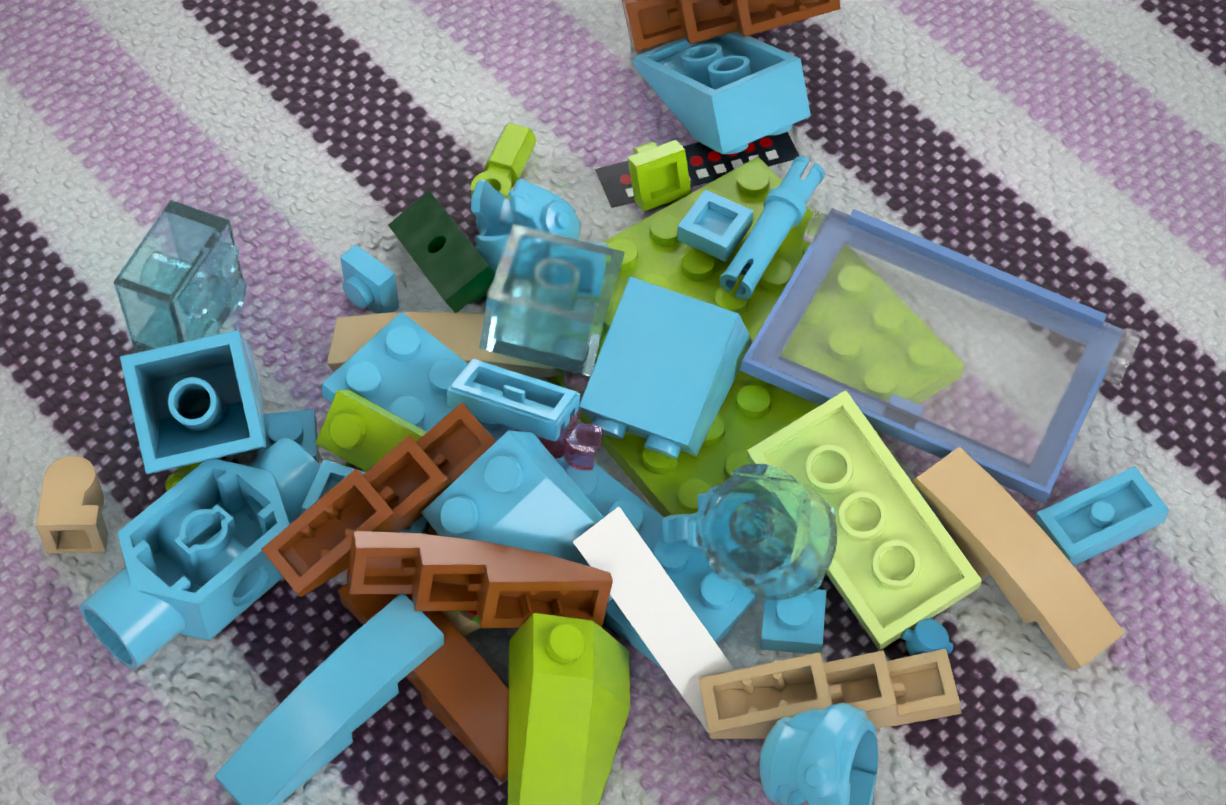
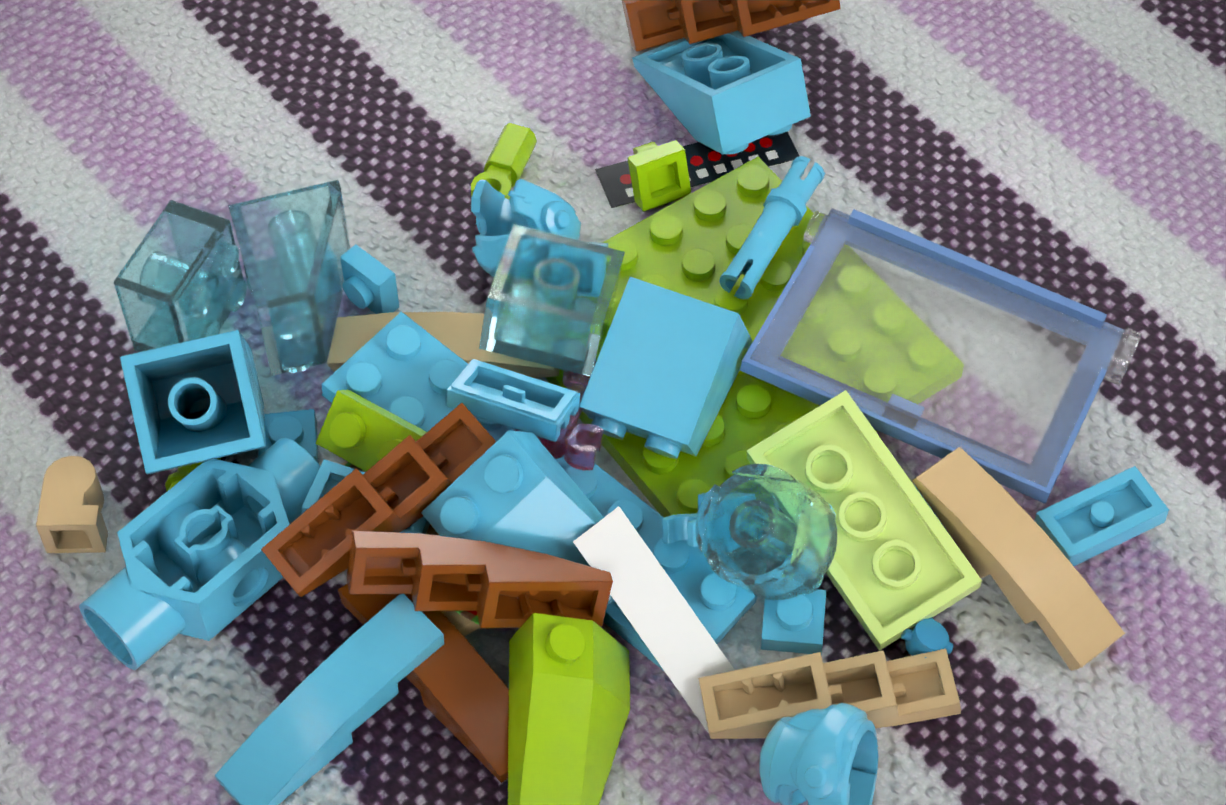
dark green tile [388,191,499,314] -> none
medium azure plate [677,189,753,262] -> none
none -> clear light blue slope [228,180,350,376]

